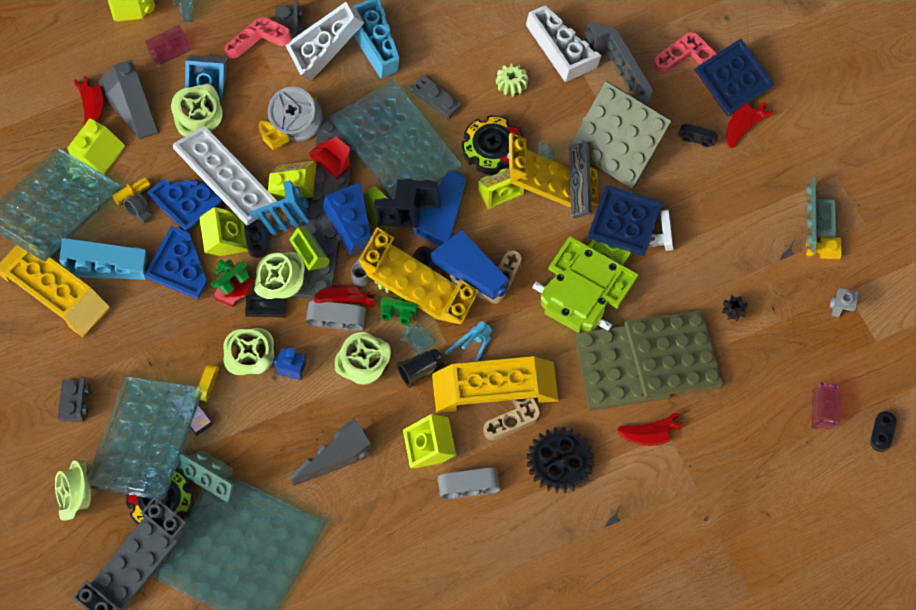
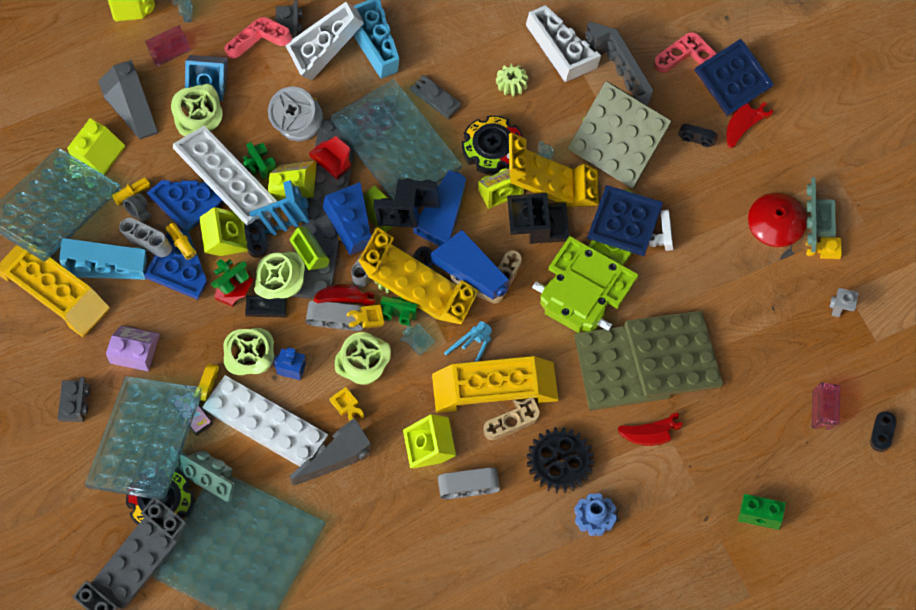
yellowish green piece [55,460,91,521] -> none
red piece [74,75,105,127] -> none
yellow plate [259,121,289,150] -> none
black plant [397,349,444,388] -> none
dark grey tile [569,141,592,219] -> none
black gear [722,295,748,321] -> none
none -> lavender slope [106,326,160,372]
none -> light grey beam [119,218,172,257]
none -> yellow axle [166,223,197,260]
none -> white plate [202,375,328,467]
none -> green hips [242,142,276,180]
none -> yellow plate [329,387,364,421]
none -> yellow plate [347,305,384,328]
none -> black bracket [507,193,569,244]
none -> medium blue plant [574,493,617,536]
none -> green brick [737,494,786,530]
none -> red dish [748,193,807,247]

